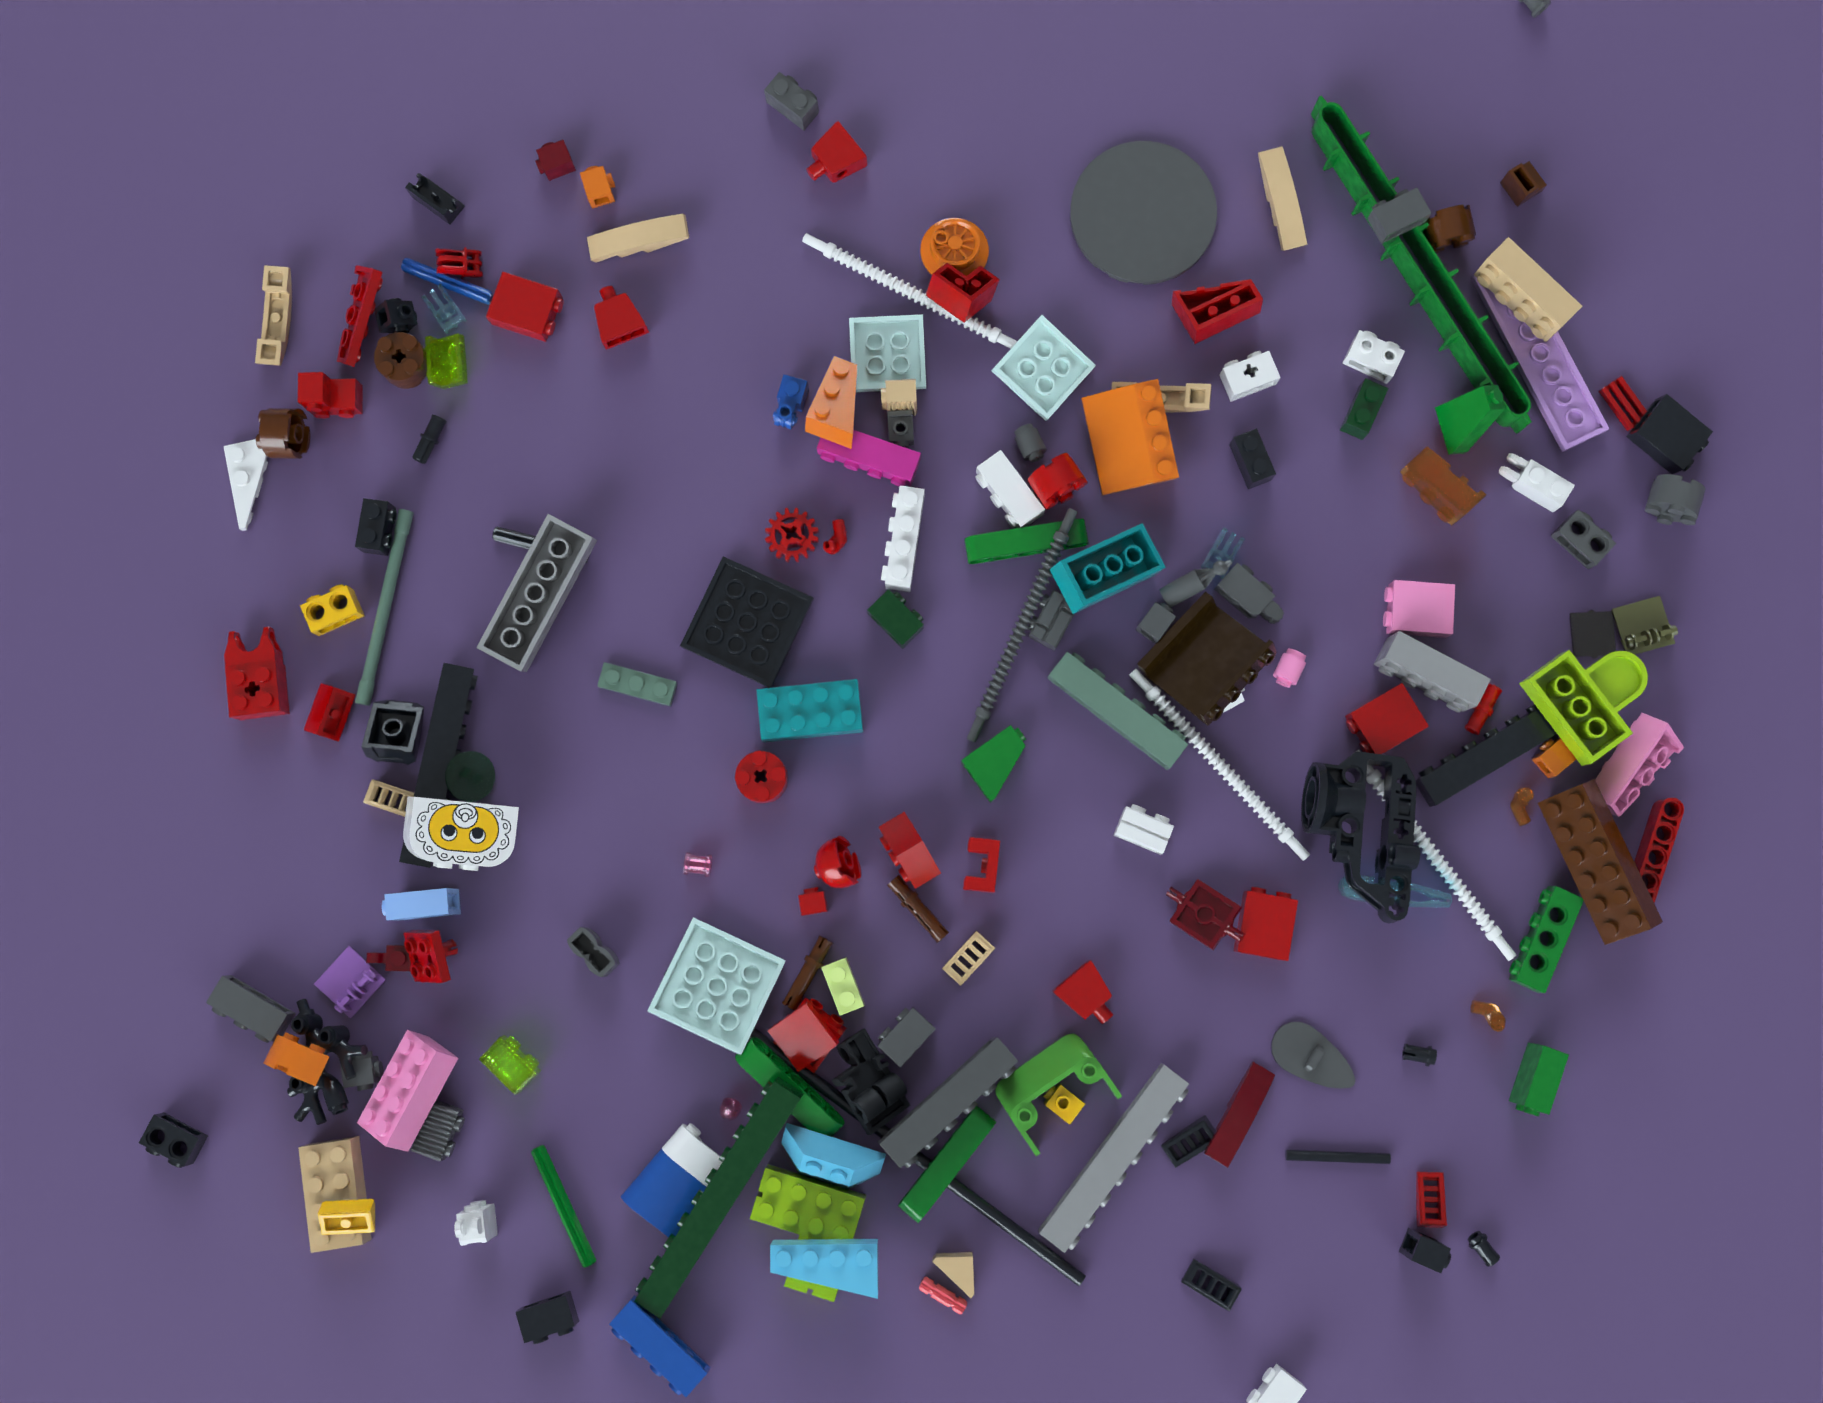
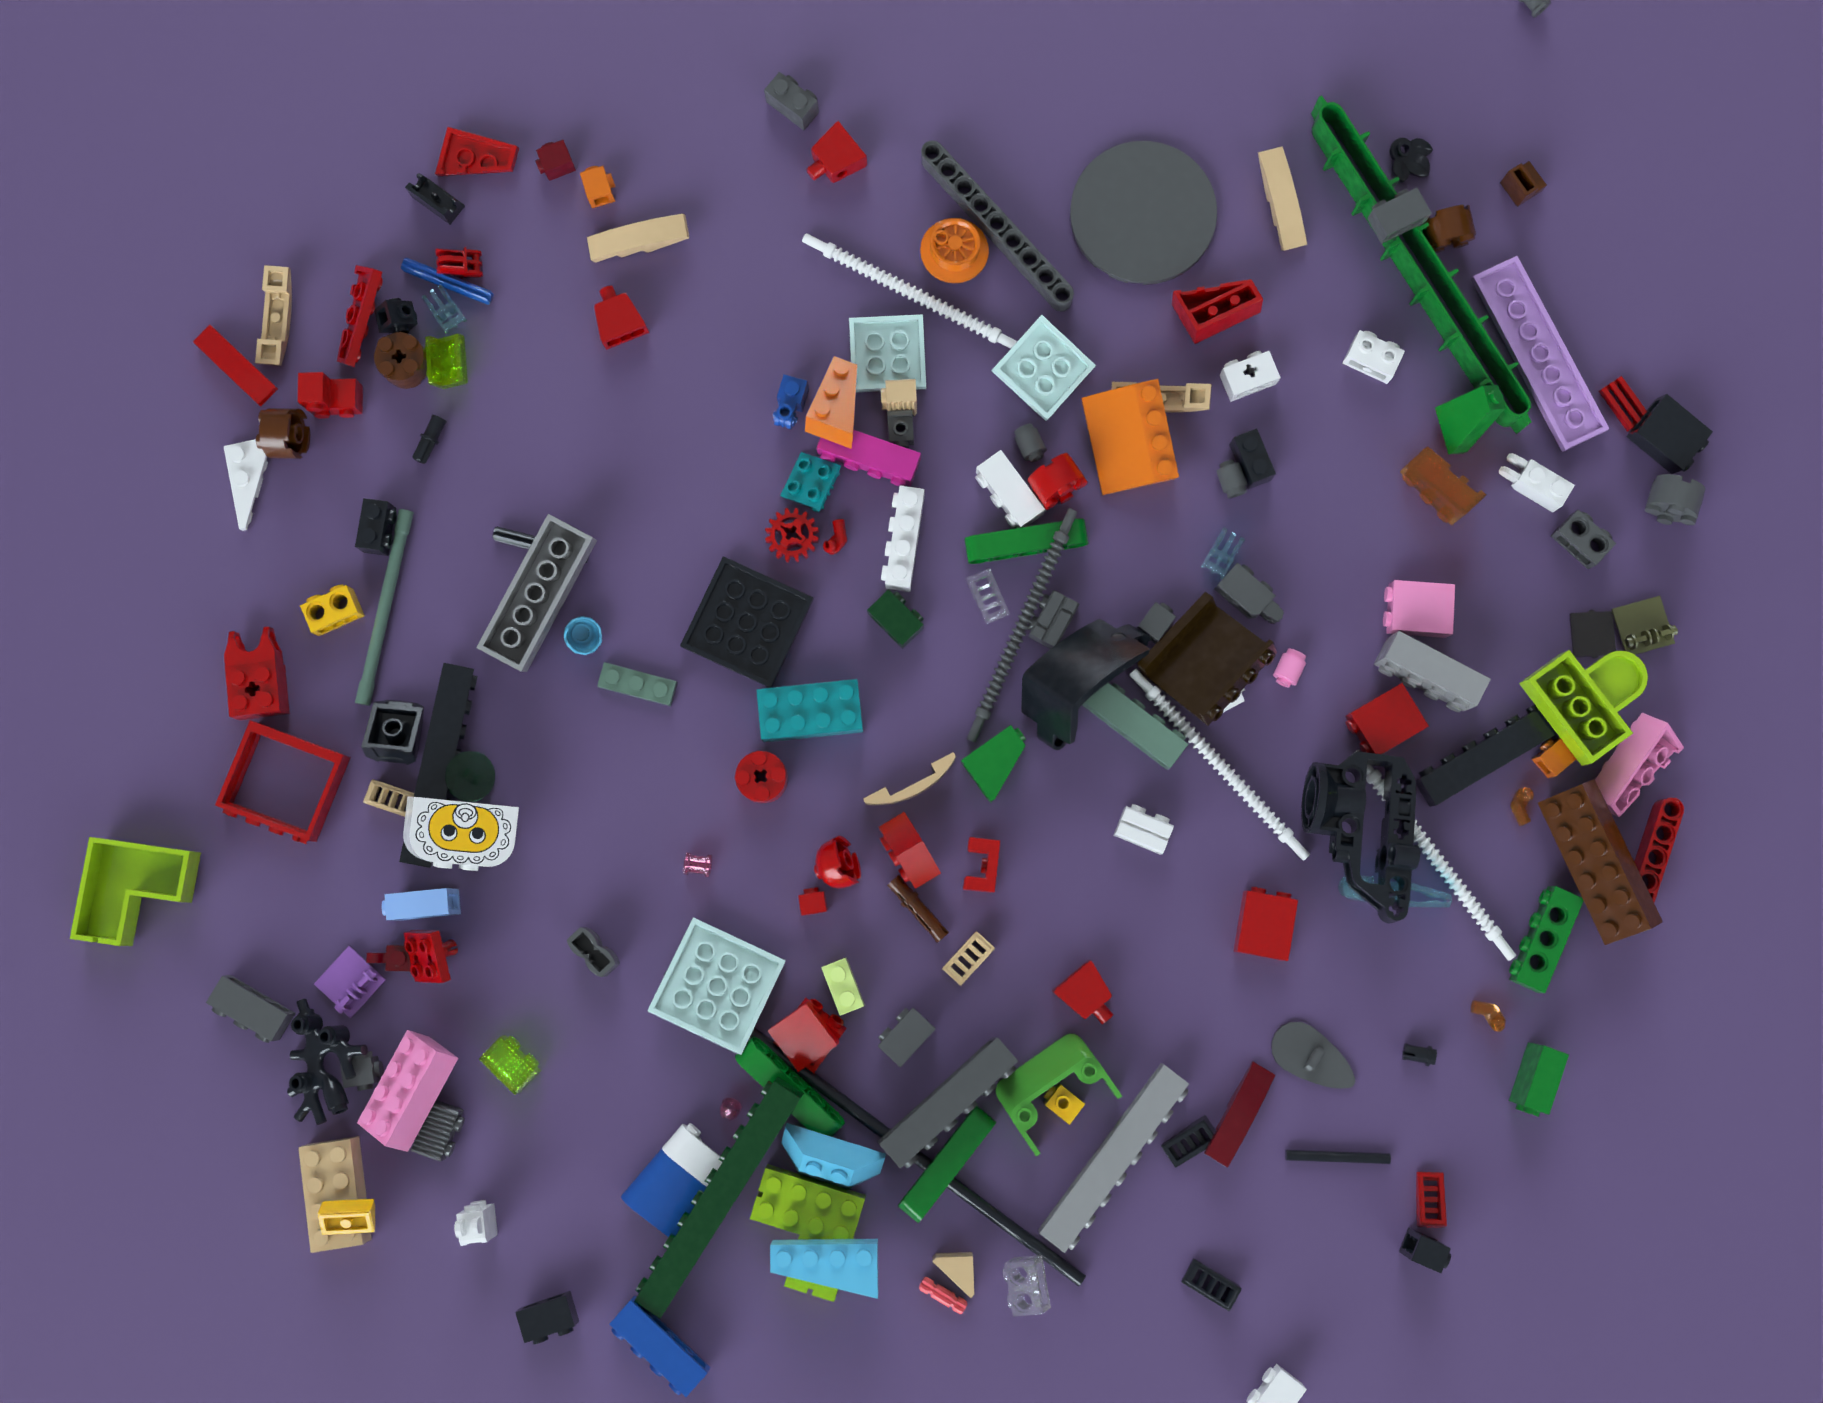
black brick [139,1112,208,1168] -> none
orange brick [263,1032,329,1086] -> none
red panel [304,683,356,742] -> none
red brick [486,271,564,342] -> none
green axle [531,1145,596,1268] -> none
reddish brown pin [782,935,834,1010] -> none
black plate [832,1028,911,1135] -> none
red brick [926,263,1000,323] -> none
teal brick [1050,523,1166,614] -> none
dark grey wheel [1159,560,1232,608] -> none
dark red plate [1166,879,1245,951] -> none
dark green brick [1340,378,1389,440] -> none
red pin [1464,684,1502,735] -> none
black pin [1468,1231,1500,1267] -> none
tan brick [1474,237,1582,342] -> none
none -> lime piece [70,837,201,946]
none -> red slope [193,325,278,406]
none -> red window [215,720,351,844]
none -> red wing [435,127,519,176]
none -> medium azure hair [564,616,602,655]
none -> teal hinge [780,452,841,513]
none -> tan slope [863,752,956,805]
none -> dark grey beam [921,140,1074,312]
none -> clear slope [965,568,1010,624]
none -> clear brick [1003,1255,1051,1317]
none -> black panel [1021,619,1151,750]
none -> dark grey brick [1216,460,1248,499]
none -> black plate [1389,138,1433,183]

